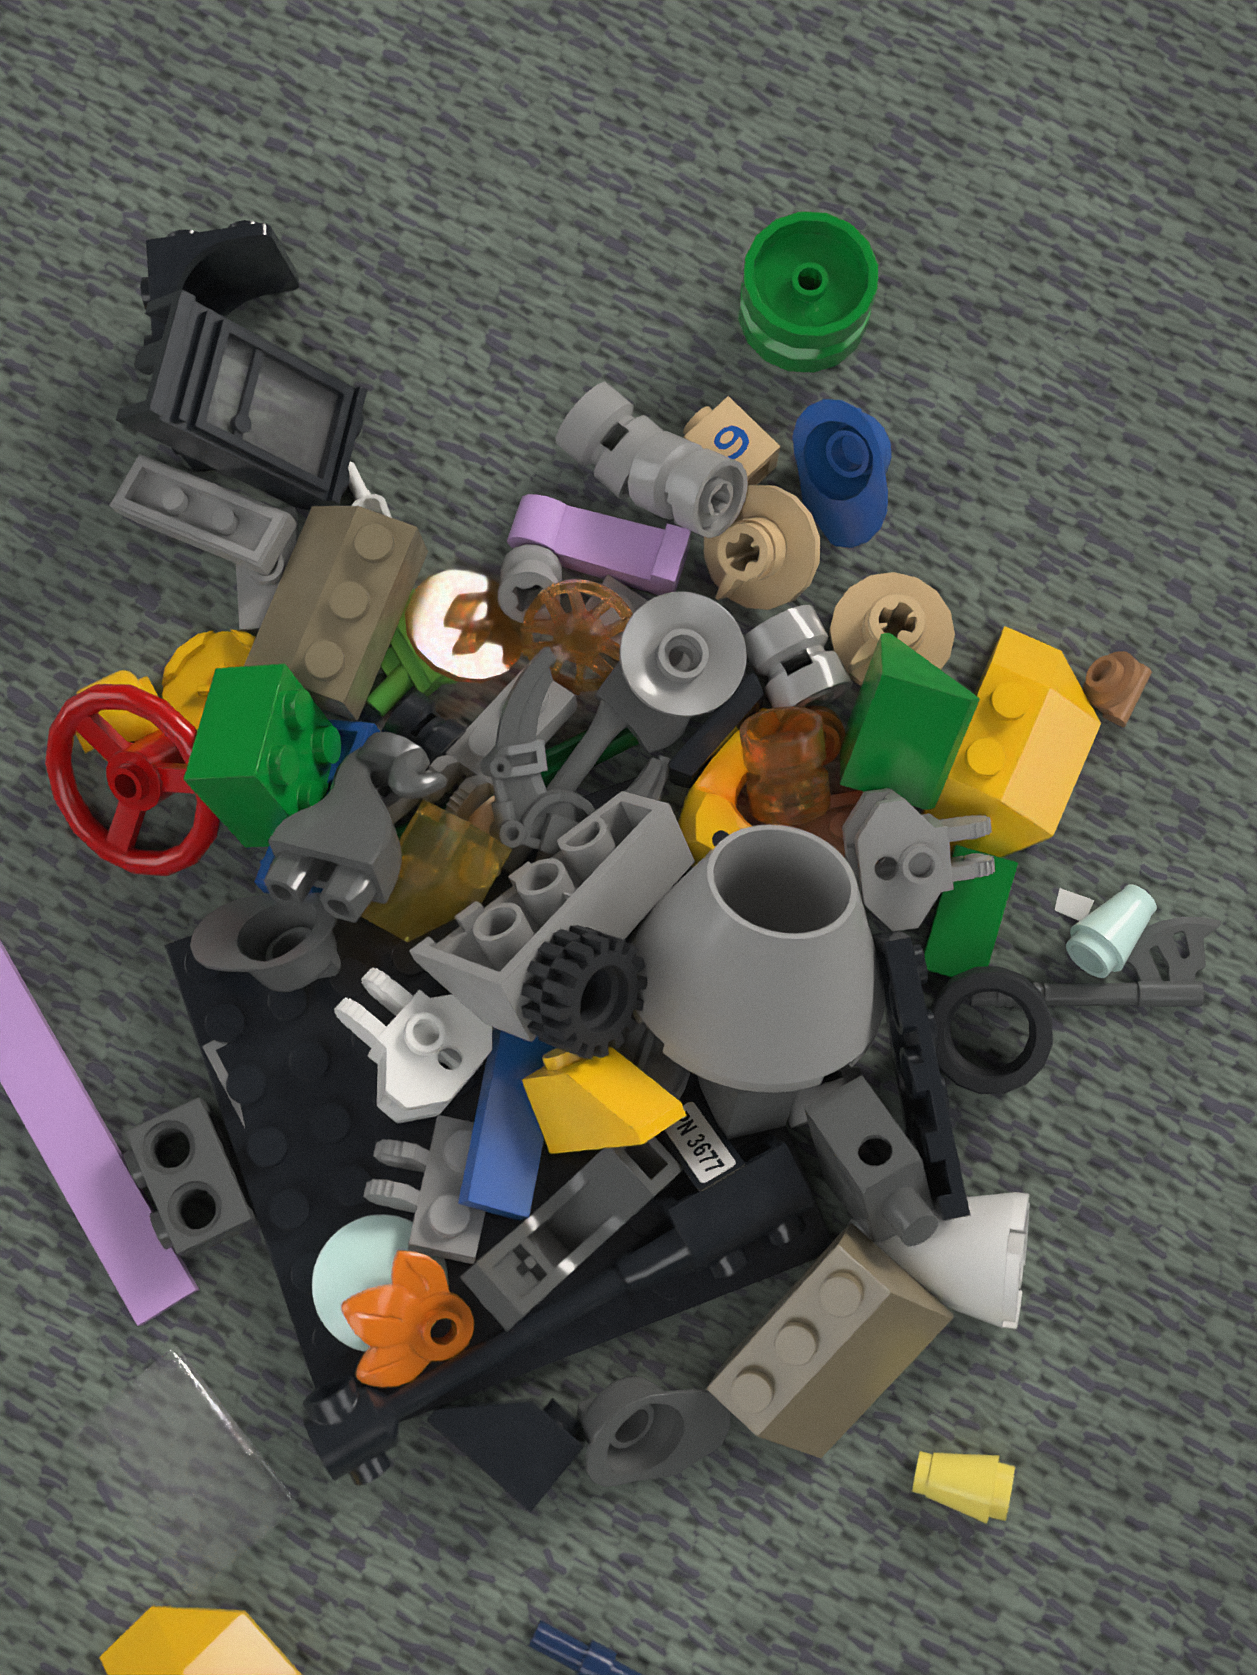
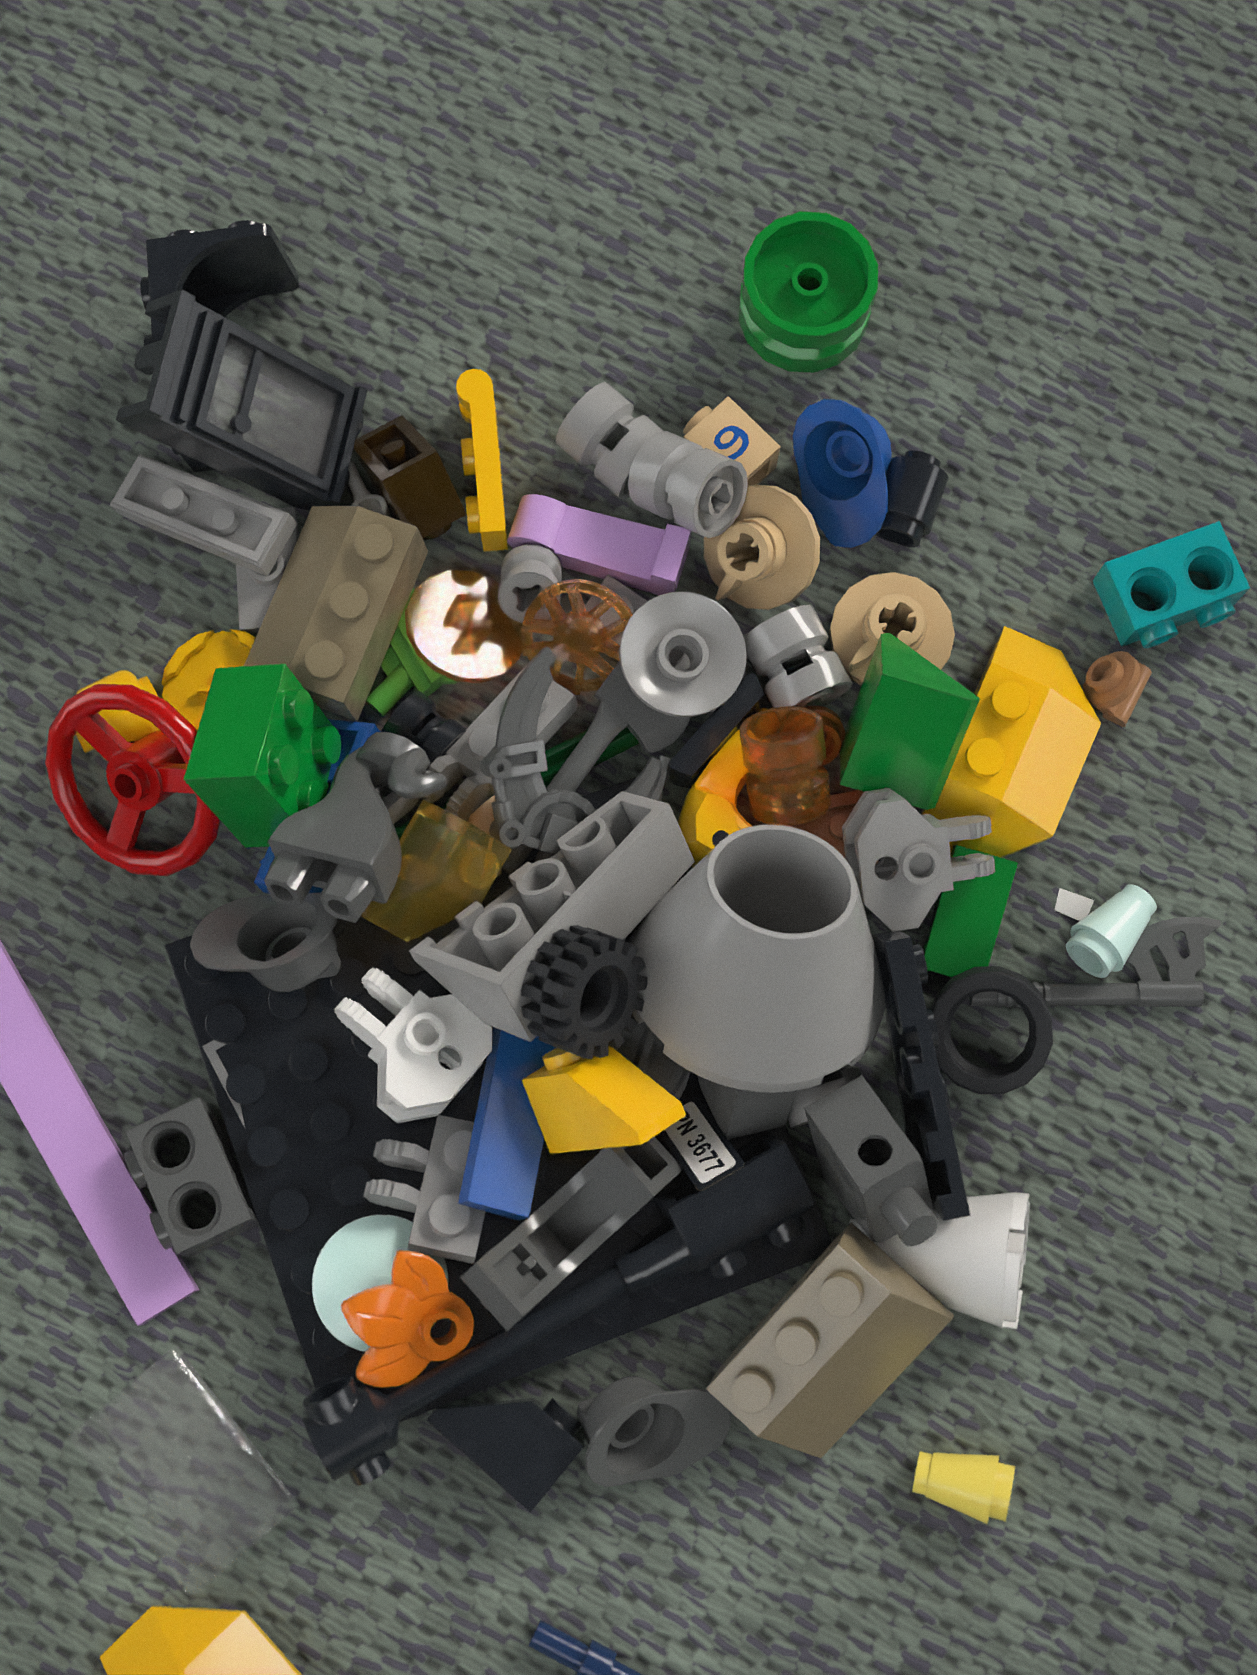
none -> dark brown slope [353,415,467,540]
none -> yellow plate [456,369,508,552]
none -> black brick [875,450,949,548]
none -> teal brick [1093,521,1250,649]

